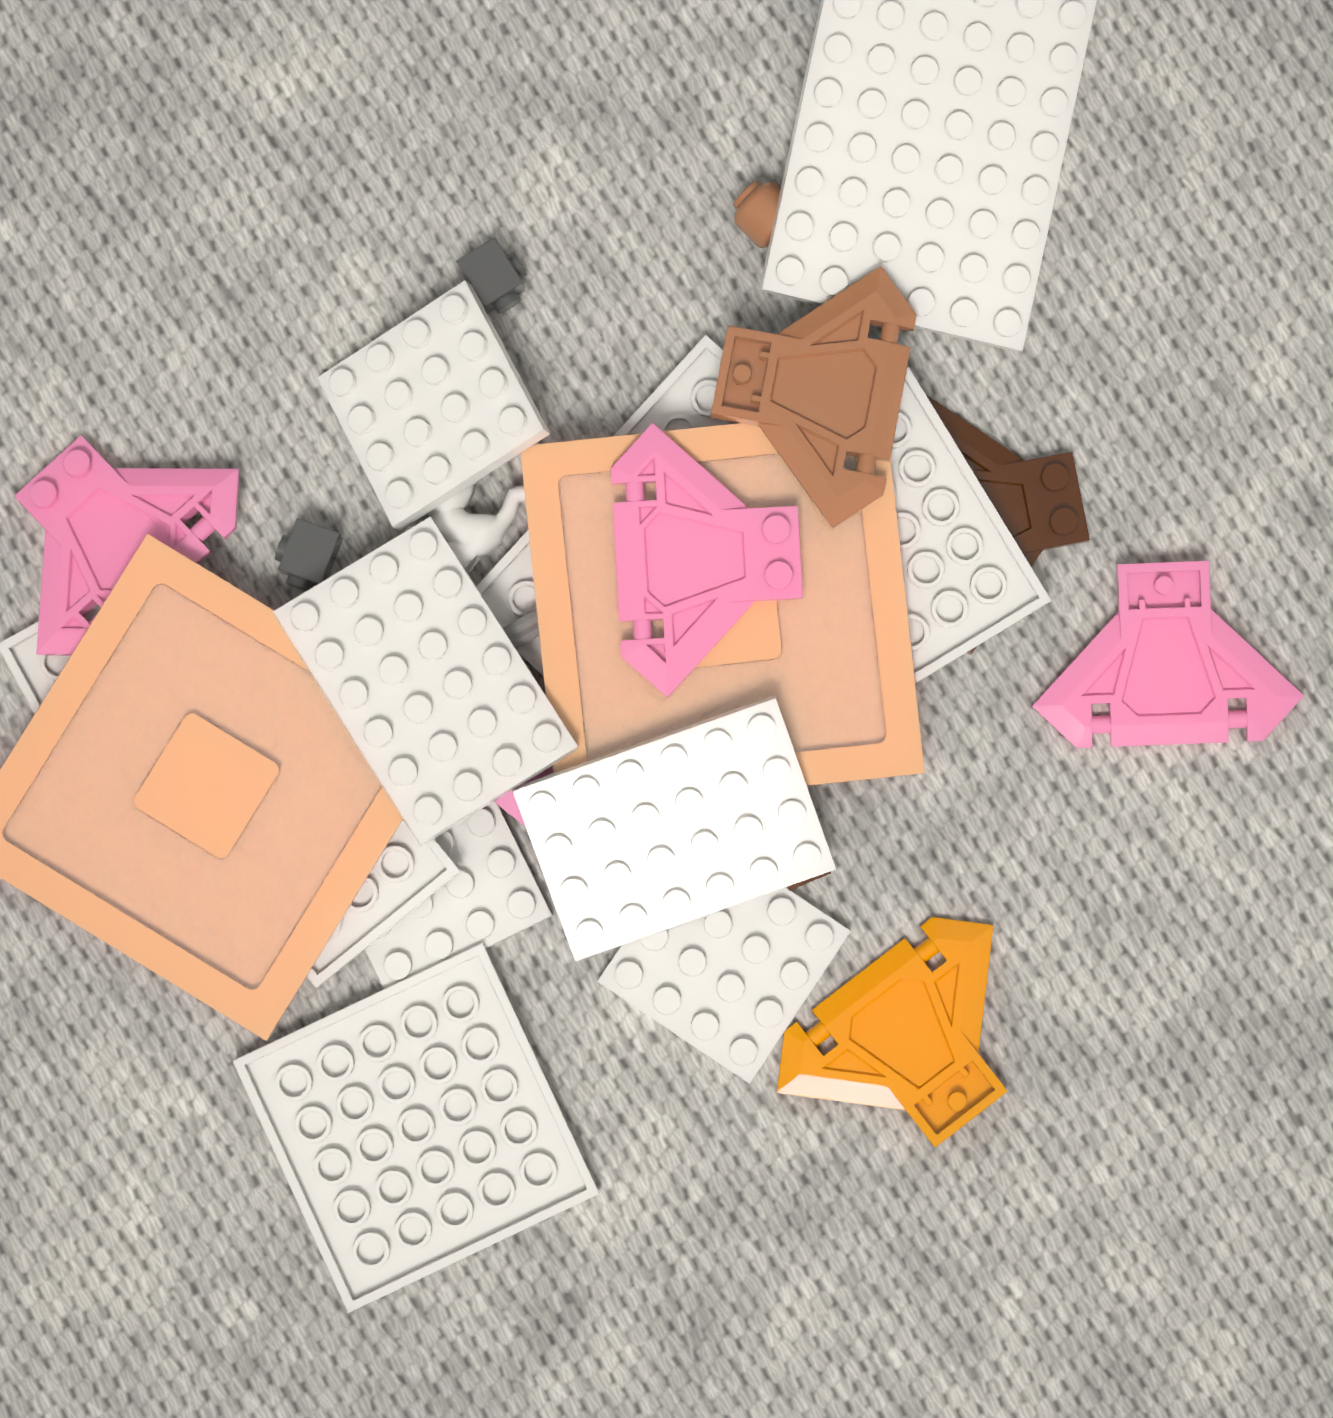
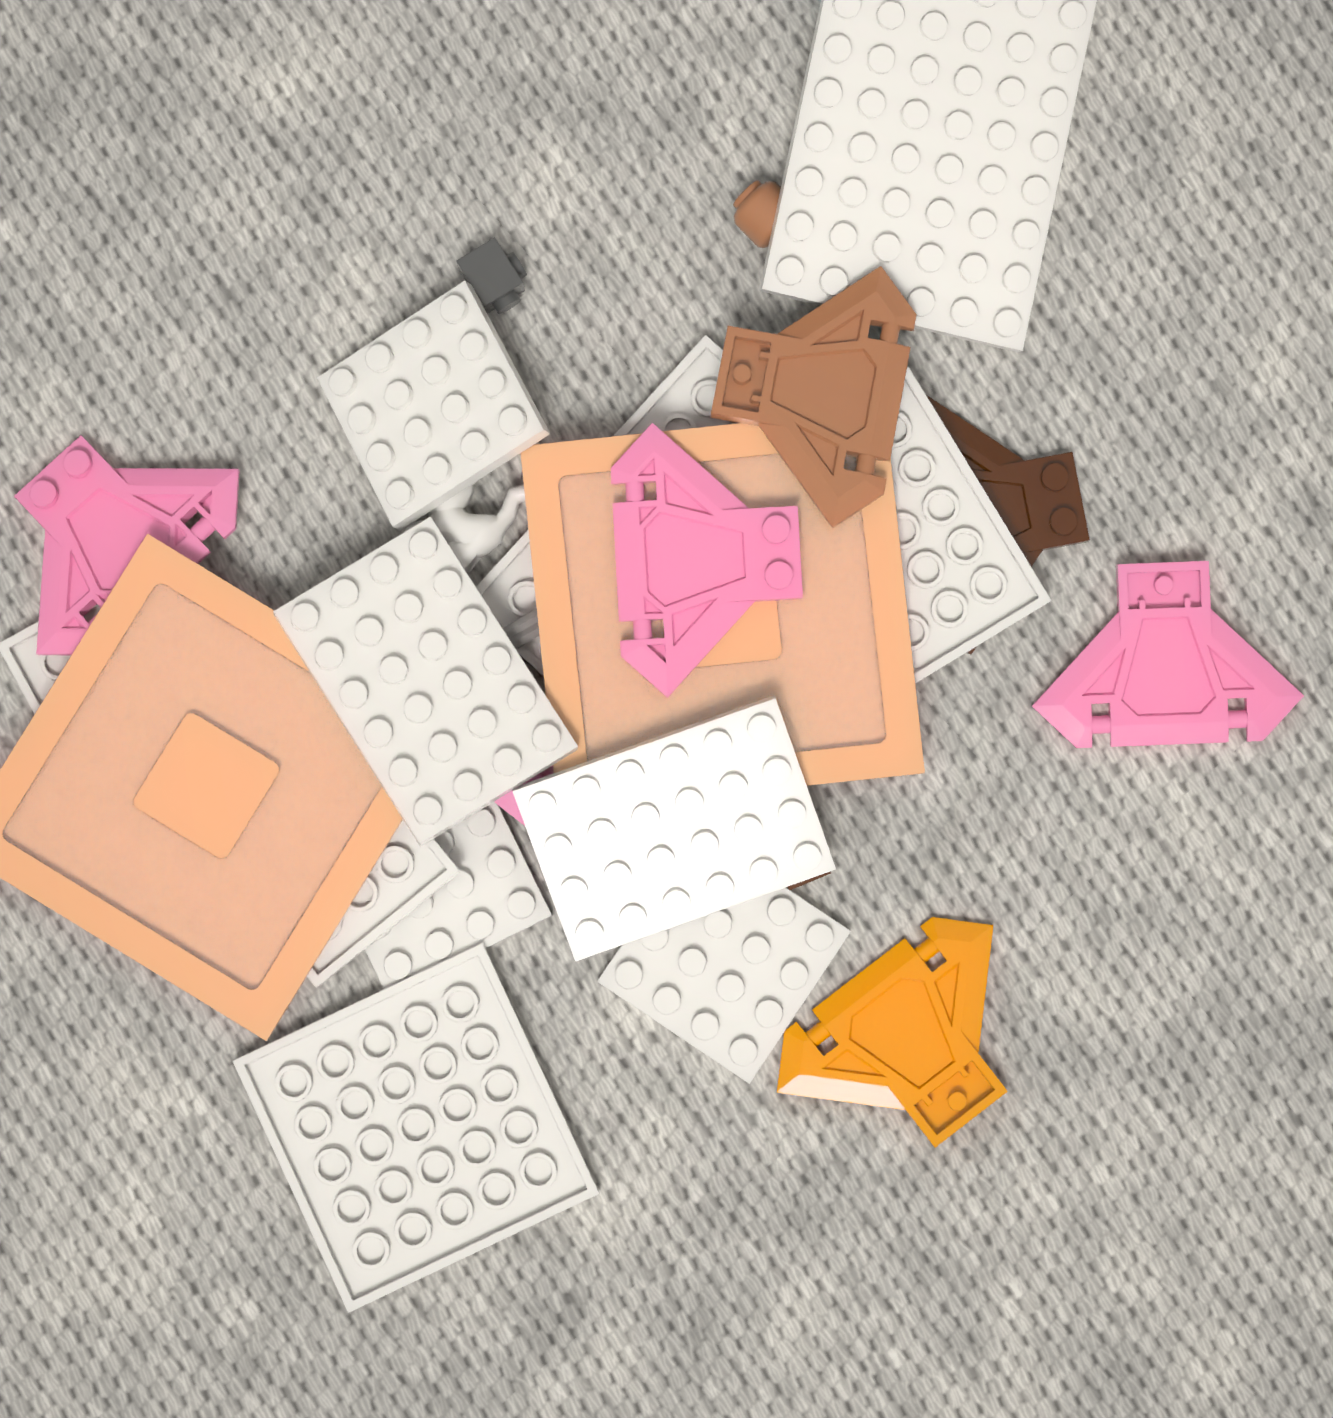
dark grey brick [275,518,343,591] -> none

